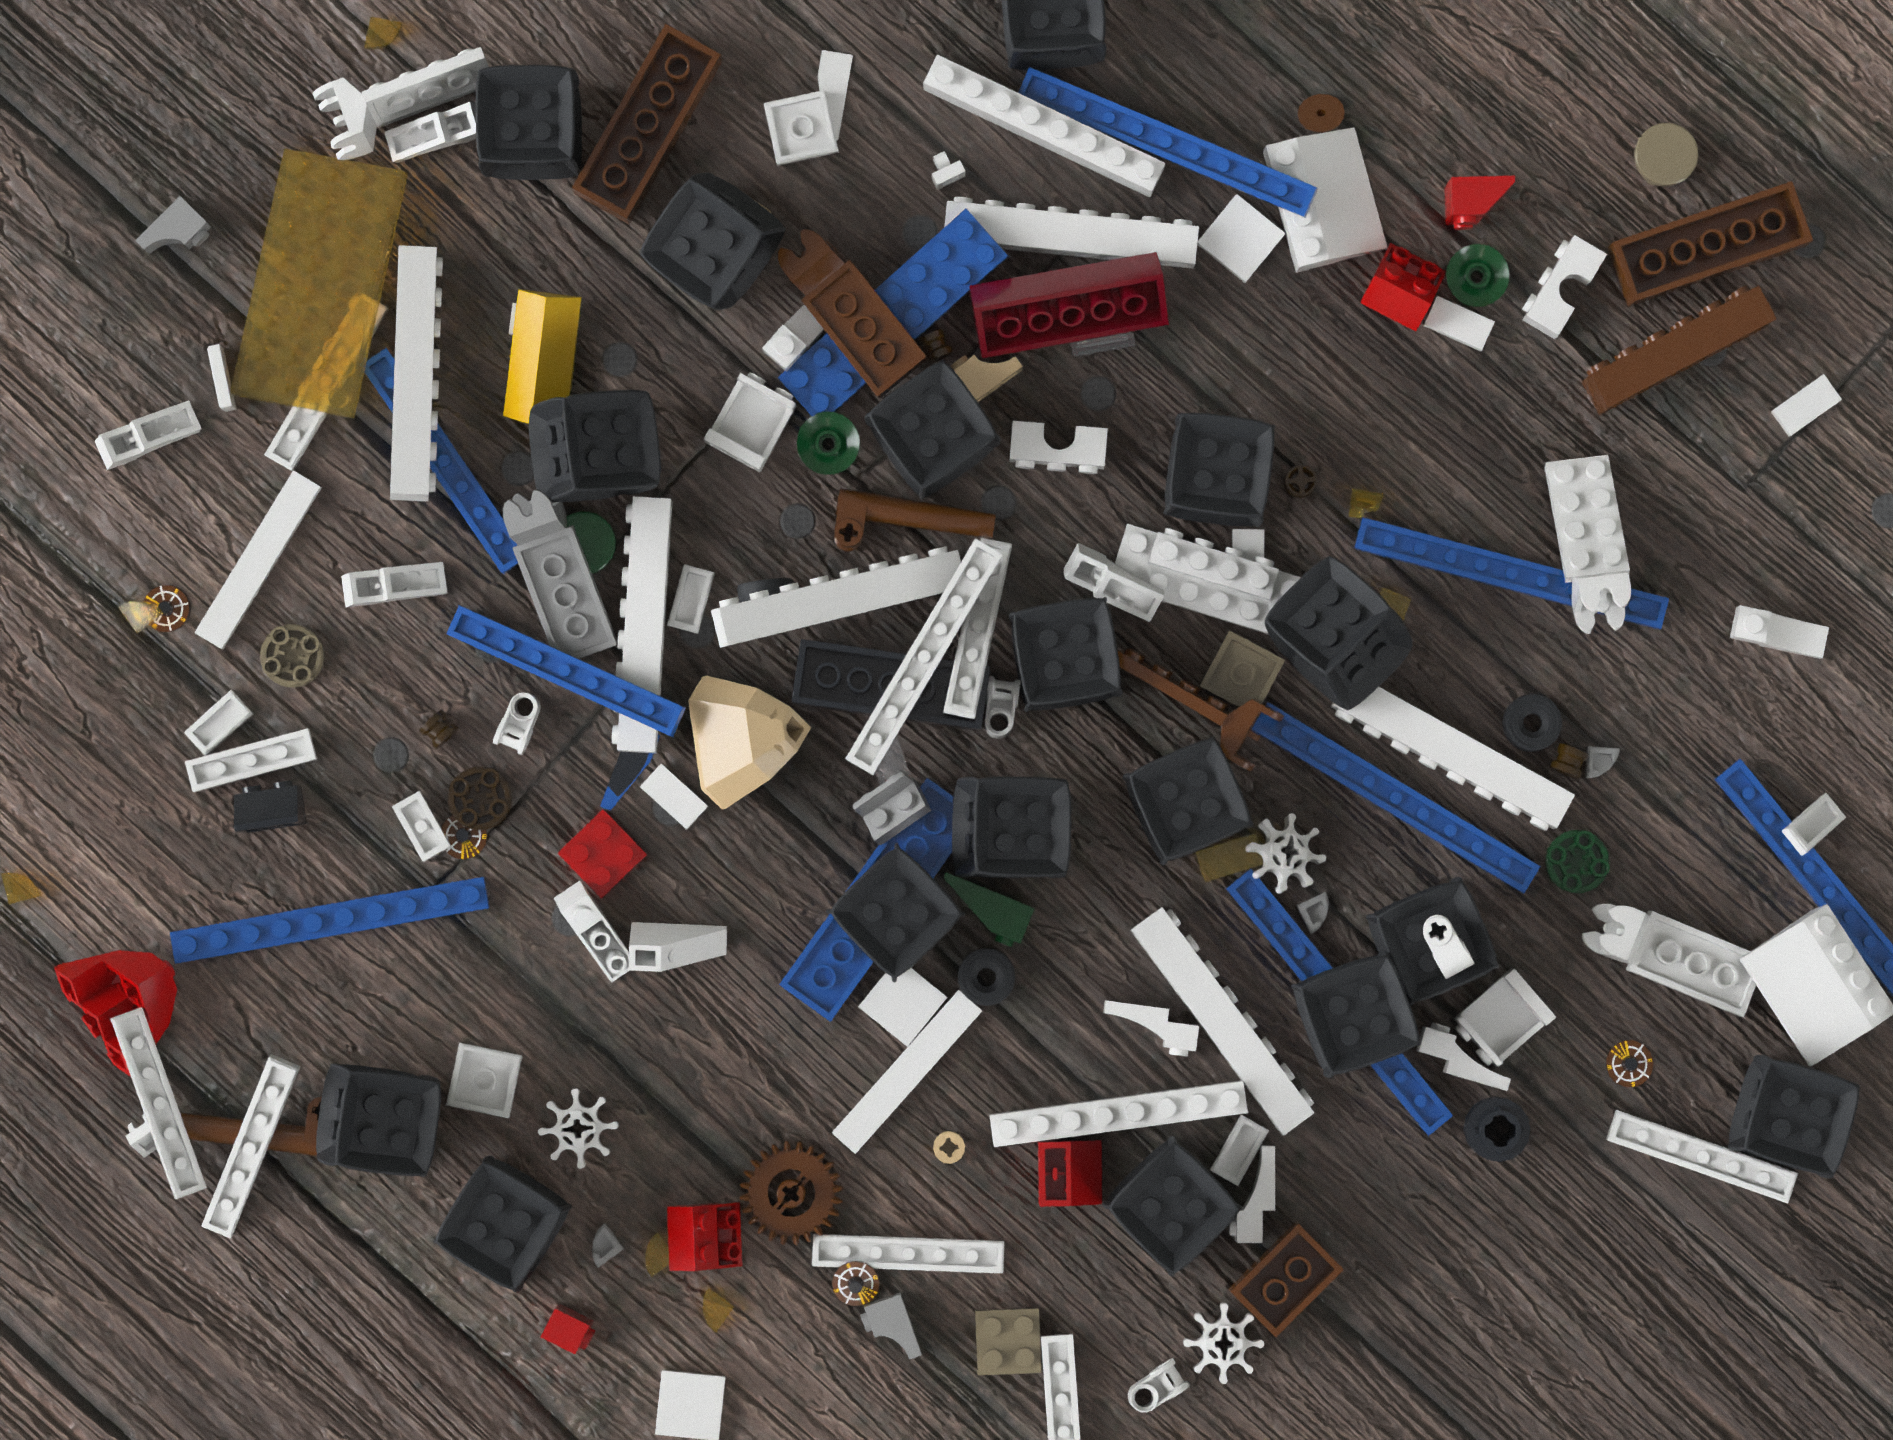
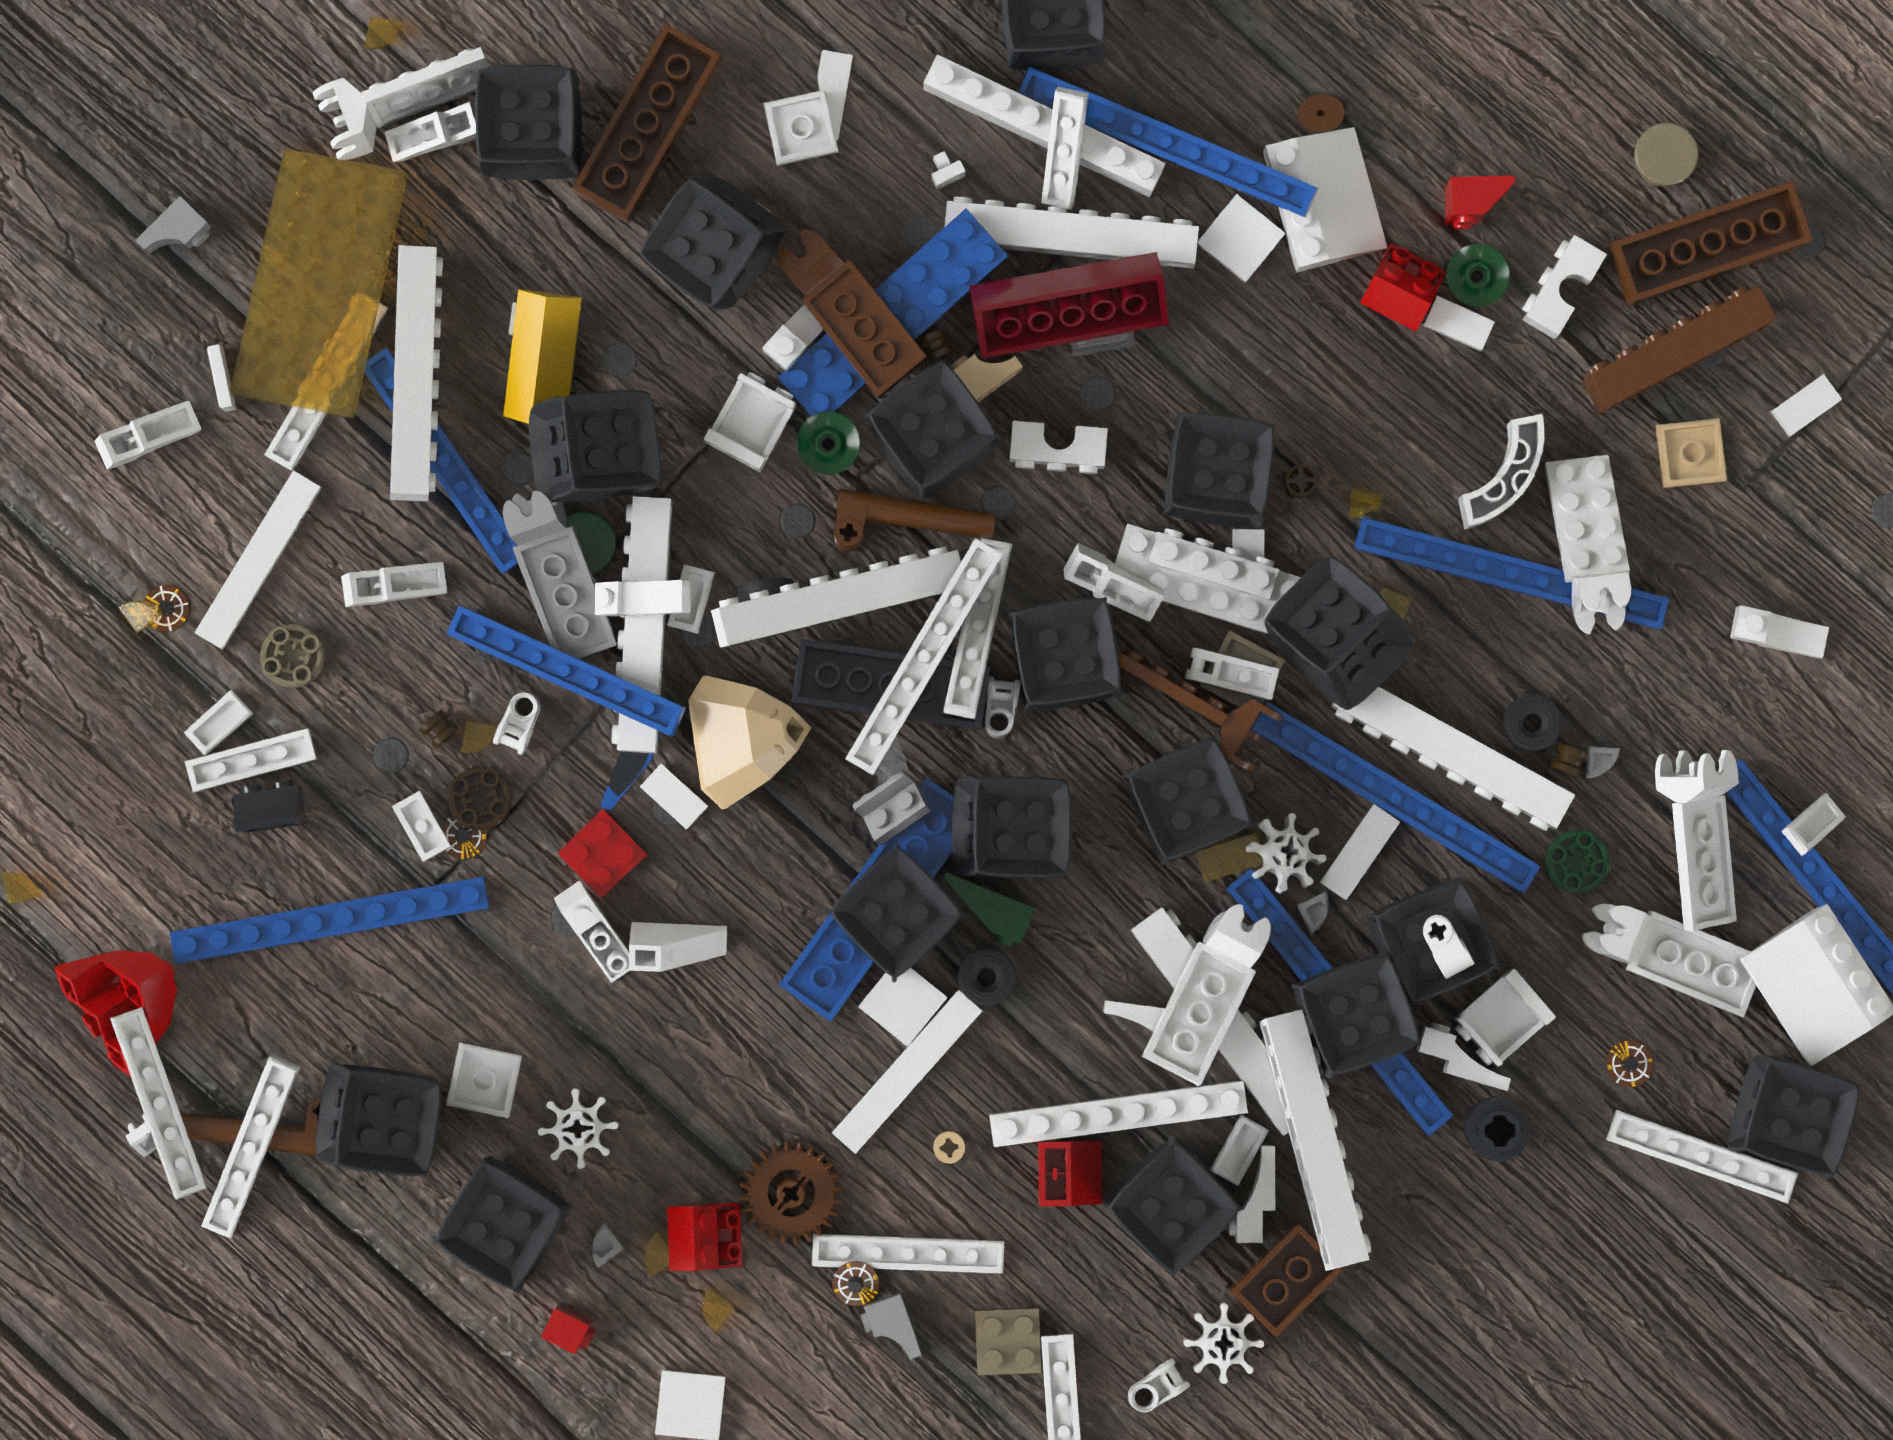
none -> clear yellow tile [461,721,498,753]
none -> white slope [595,580,691,616]
none -> white tile [1041,87,1089,210]
none -> white hinge [1142,904,1271,1086]
none -> white plate [1185,648,1279,700]
none -> white brick [1259,1010,1371,1271]
none -> white tile [1320,804,1400,900]
none -> white brick [1458,414,1544,530]
none -> tan tile [1655,418,1727,489]
none -> white hinge [1655,750,1739,931]

